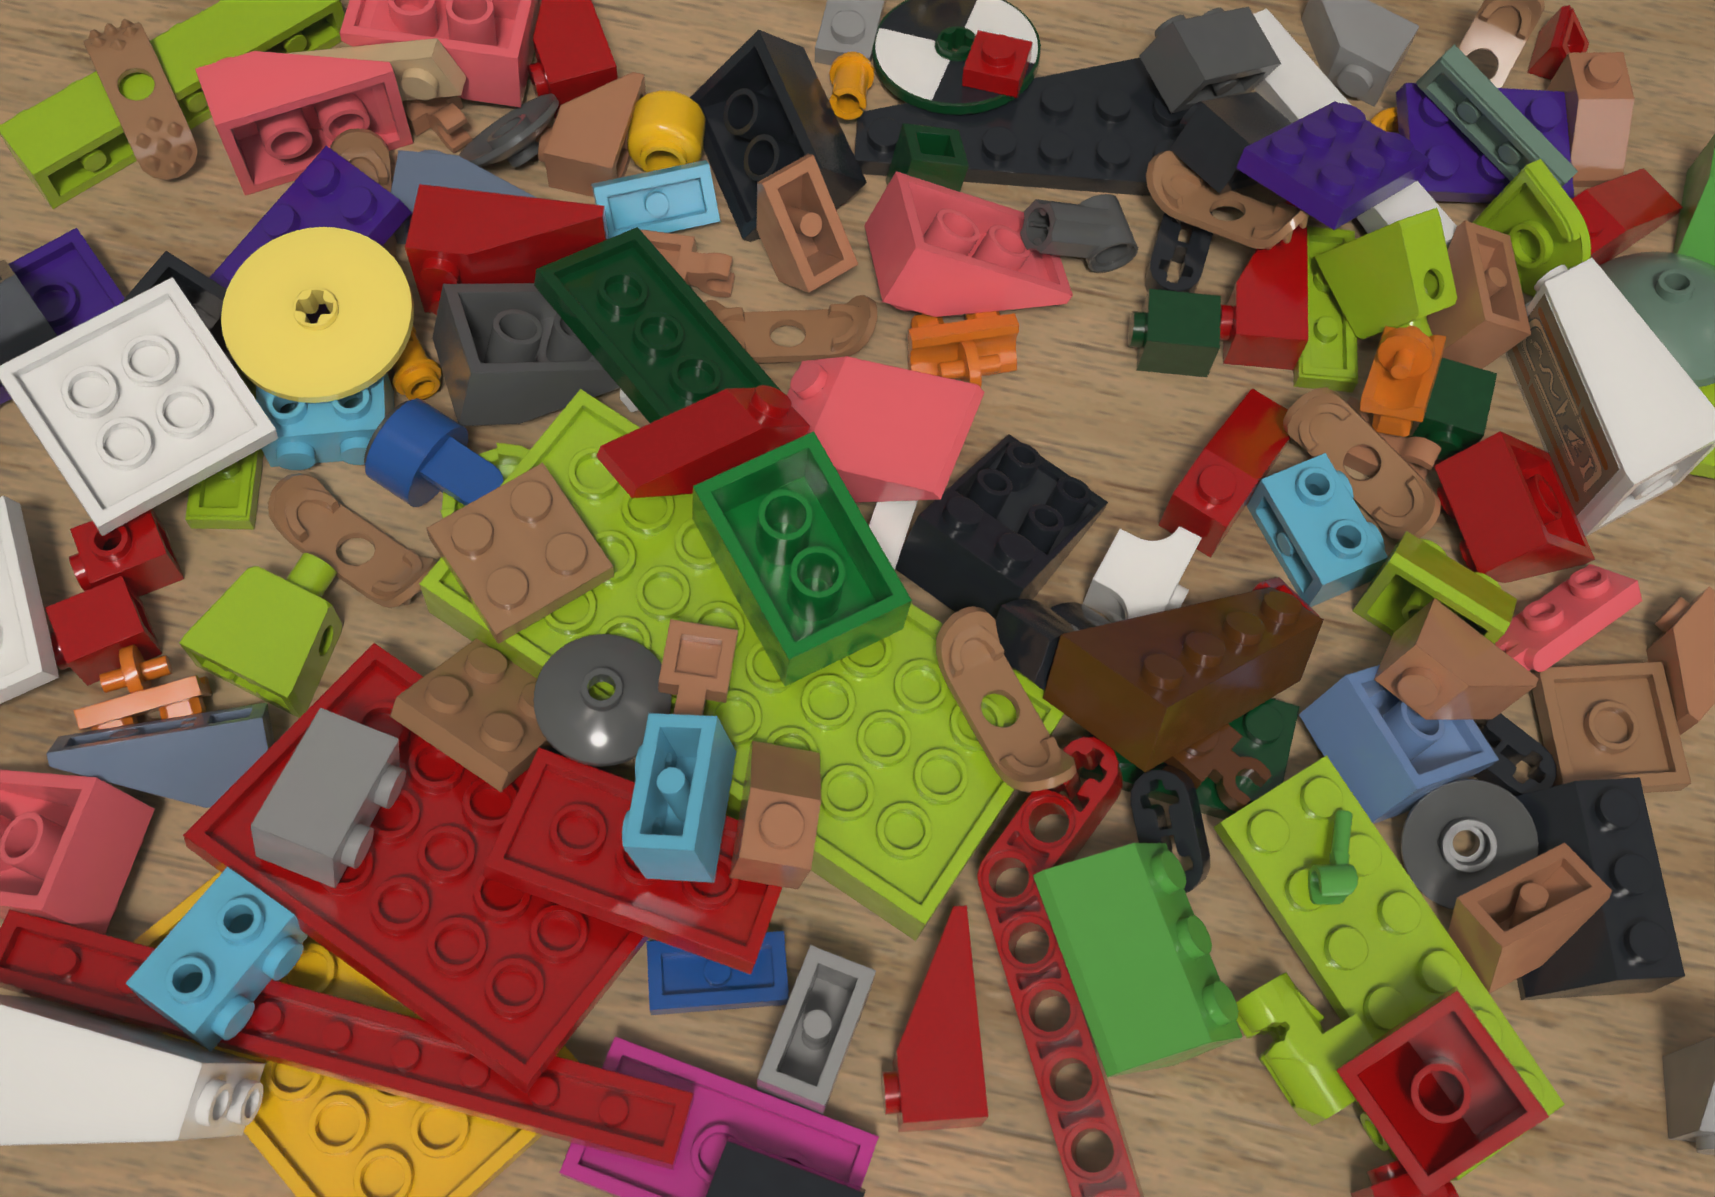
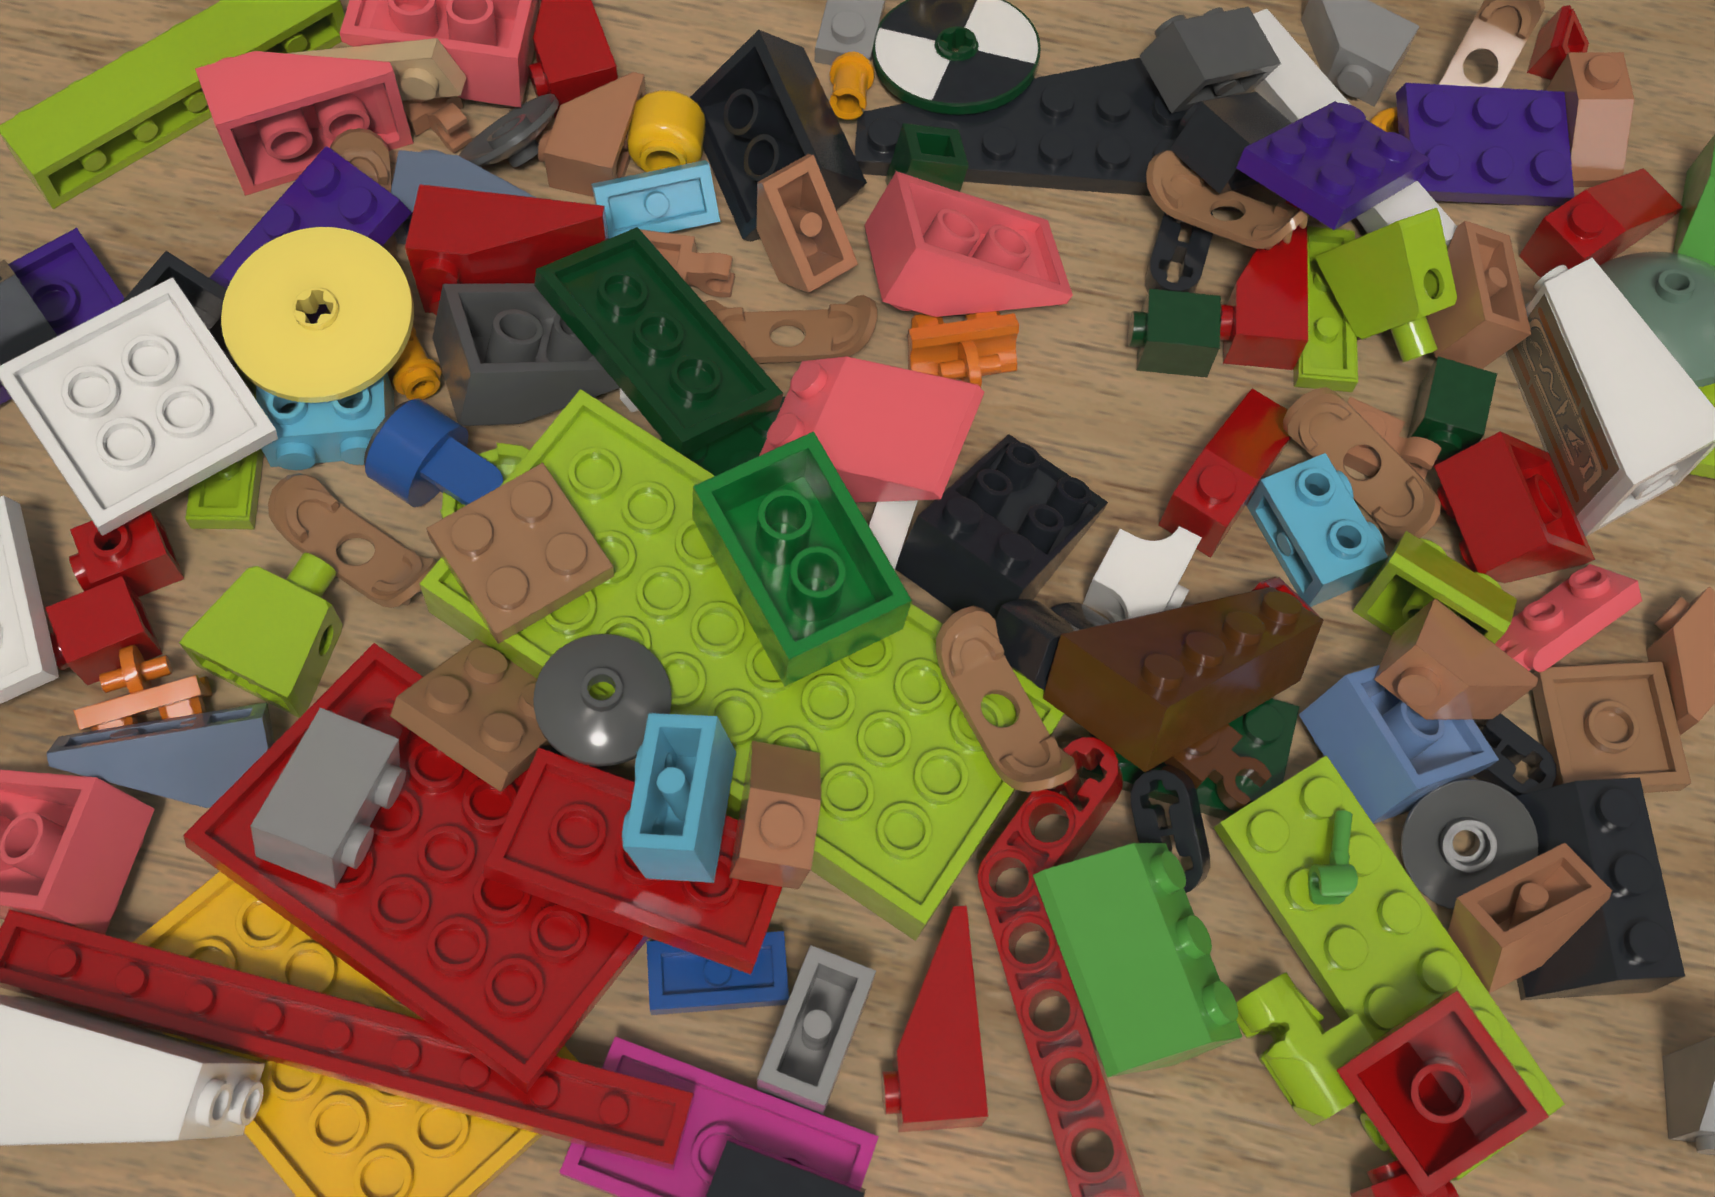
medium nougat piece [83,19,198,180] -> none
medium azure brick [125,866,308,1052] -> none
red slope [596,385,810,498] -> none
nougat plate [658,619,738,716] -> none
red plate [962,30,1033,98] -> none
dark grey piece [1020,194,1138,273] -> none
orange hips [1360,326,1447,437] -> none
sand green tile [1416,44,1578,186] -> none
lime tile [1472,159,1591,297] -> none

